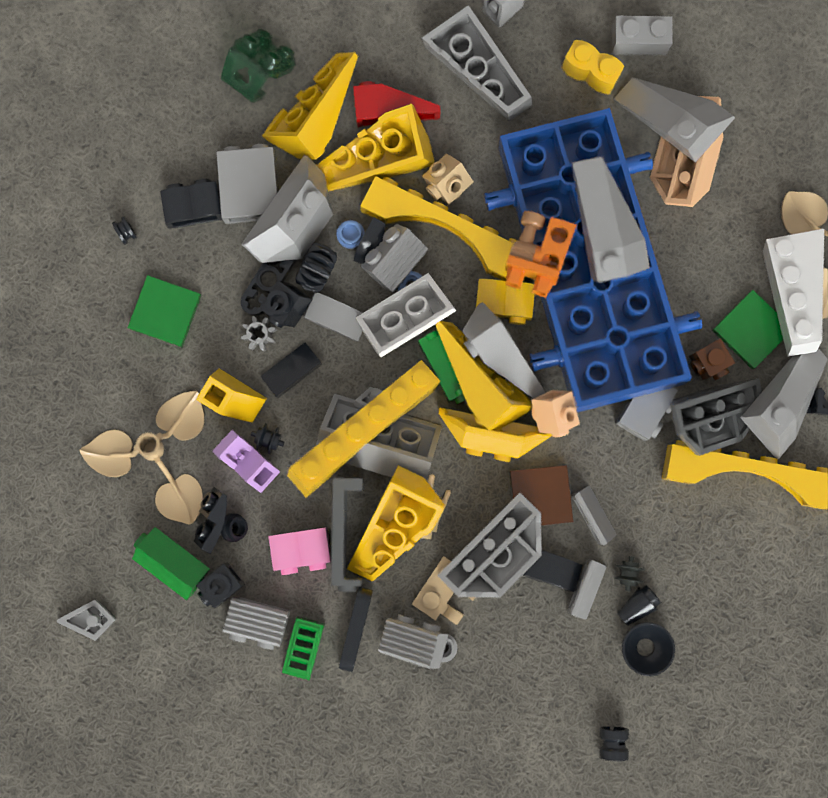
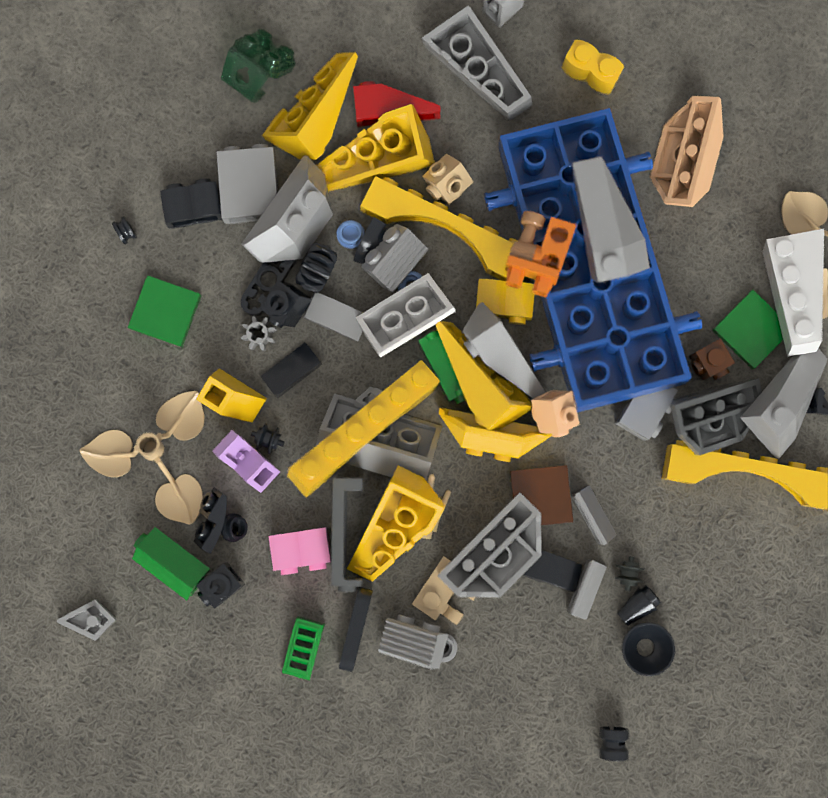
light grey brick [223,596,291,650] -> none
light grey brick [611,16,672,55] -> none
light grey wedge [614,77,735,163] -> none

